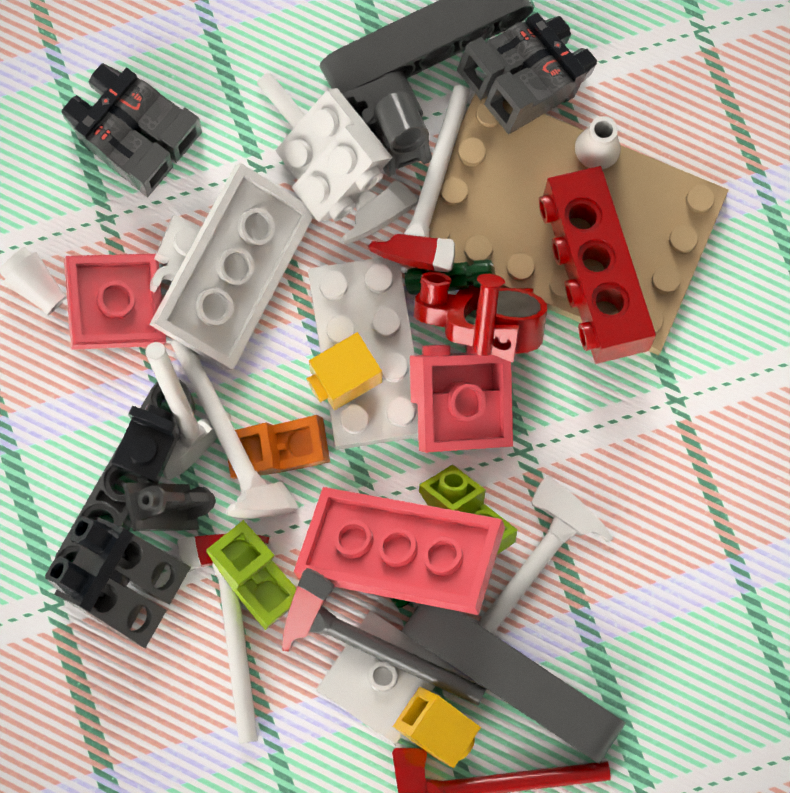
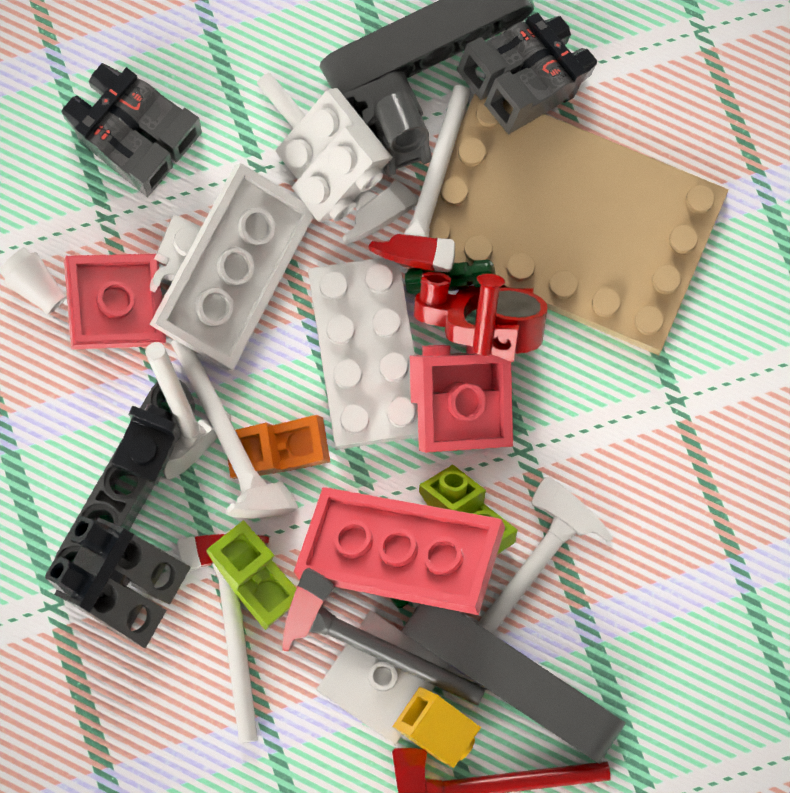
dark grey hinge [123,483,216,531] -> none
yellow brick [306,332,382,411] -> none
red brick [539,166,656,364] -> none
white cone [575,116,620,169] -> none

